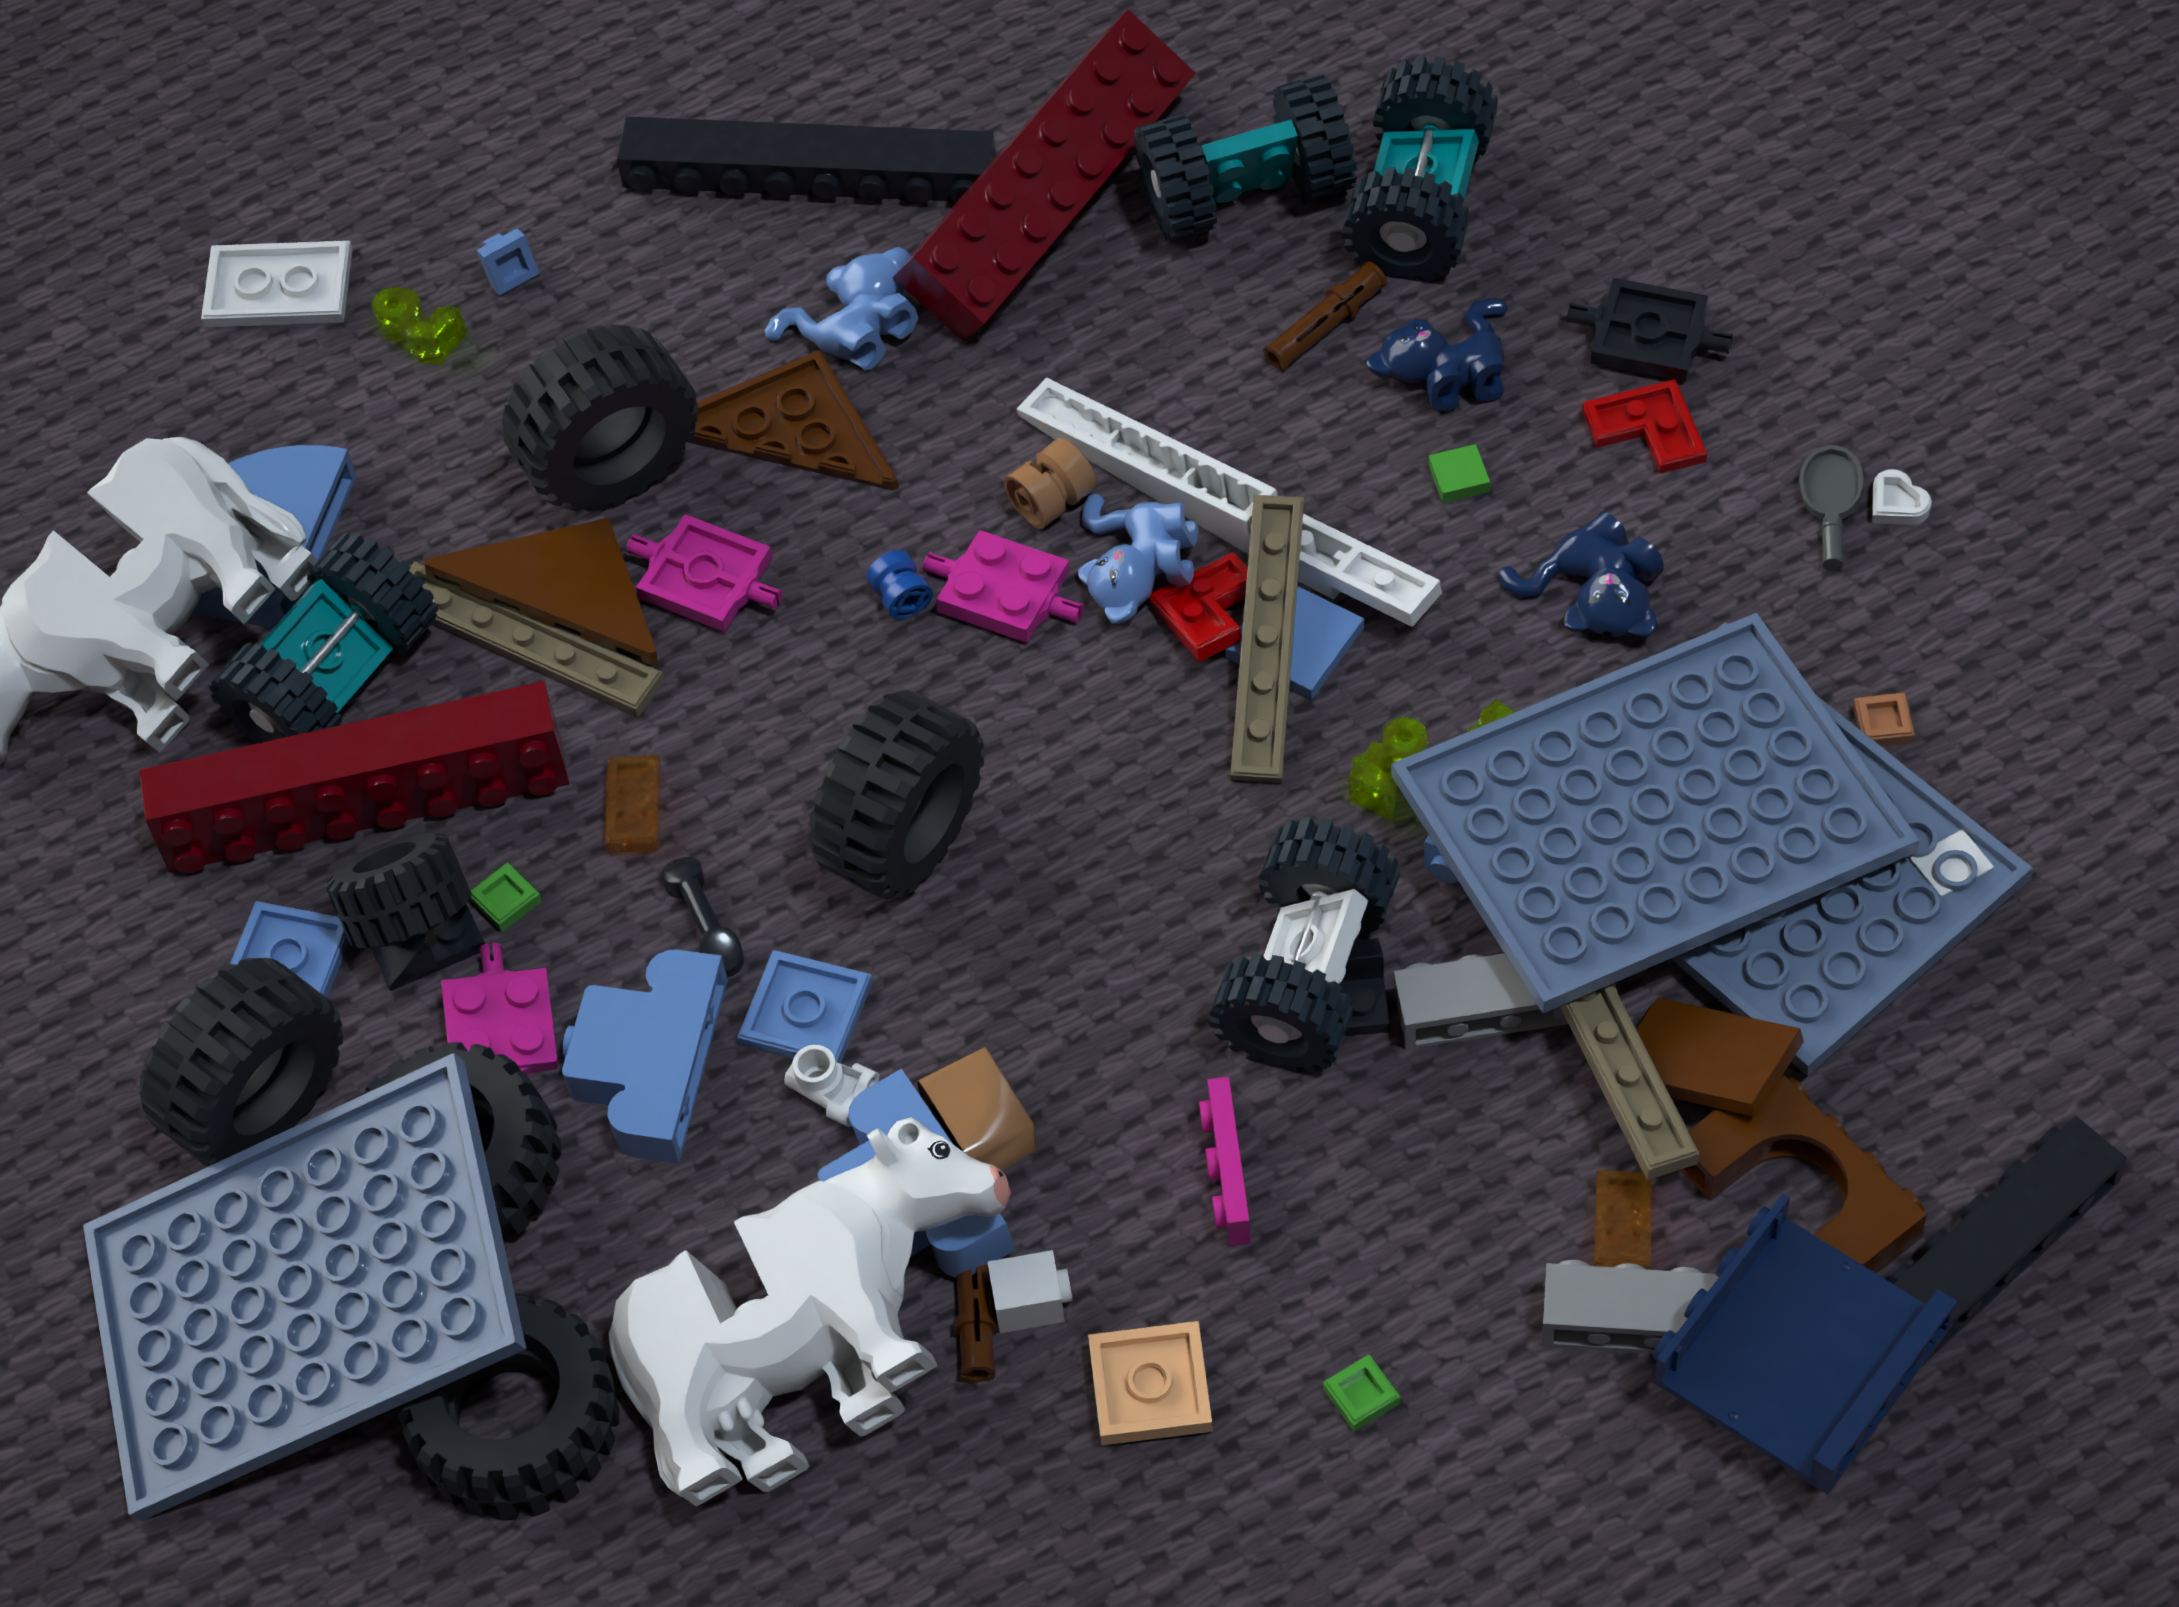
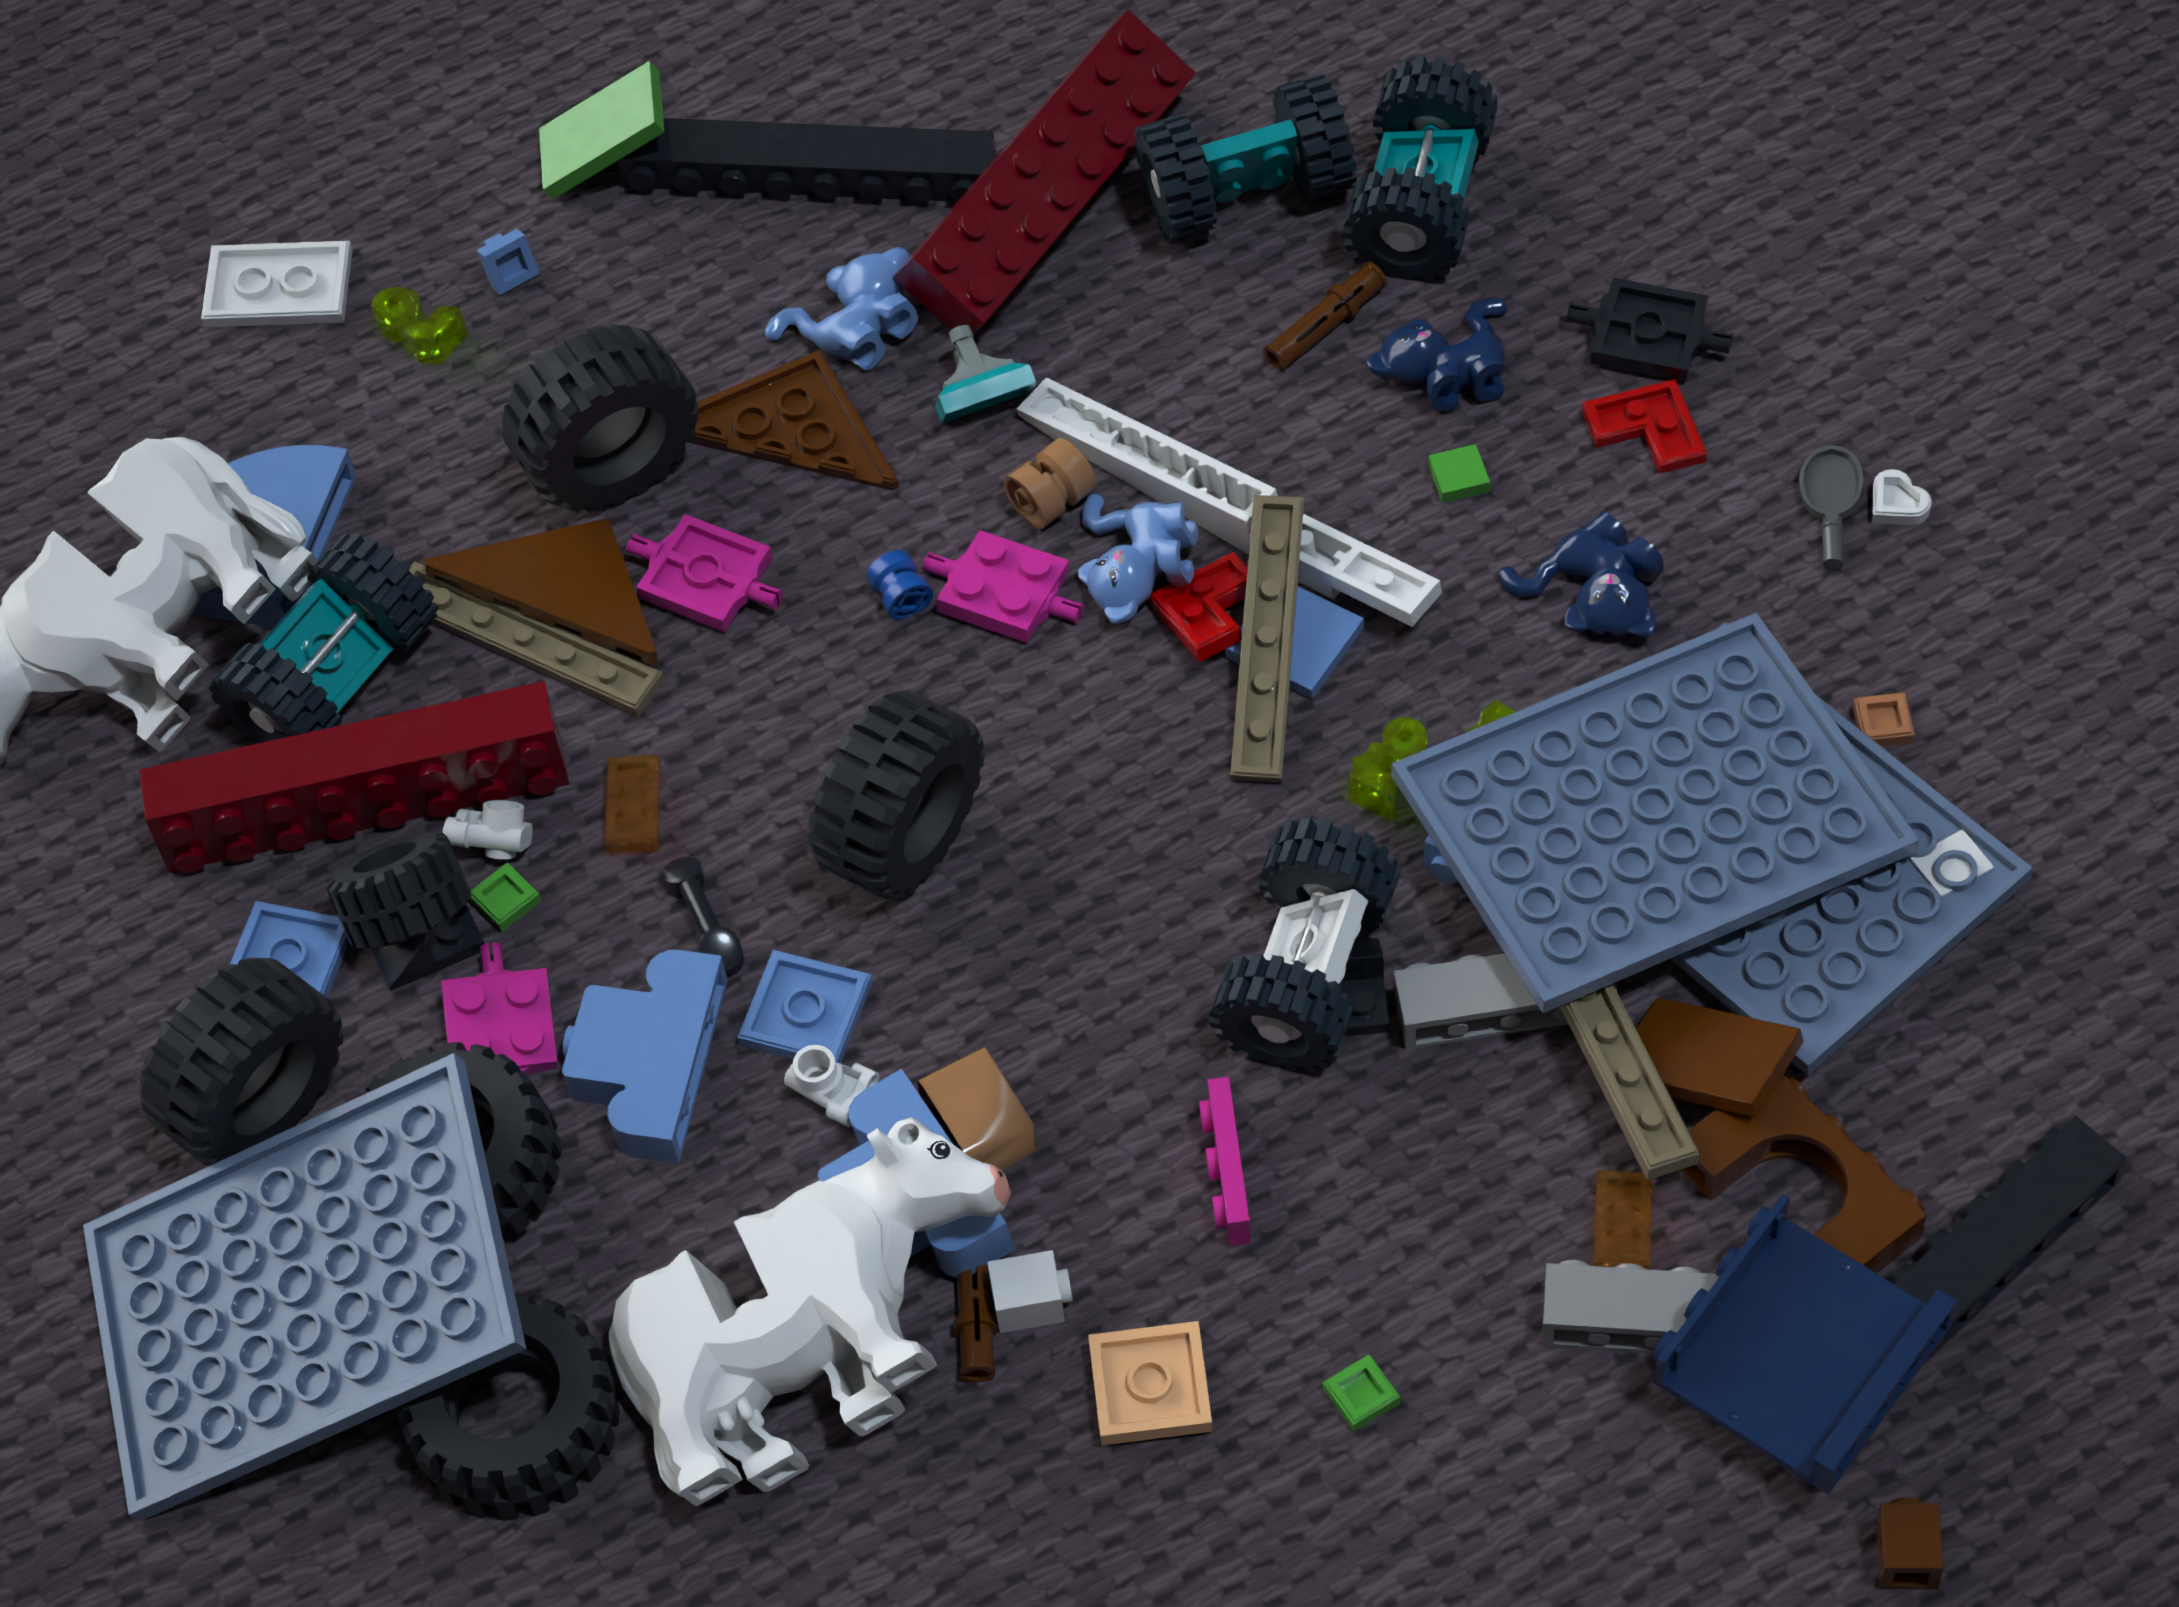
none -> white plate [443,800,533,859]
none -> tile [539,61,664,199]
none -> teal piece [935,325,1036,423]
none -> reddish brown brick [1876,1497,1944,1590]

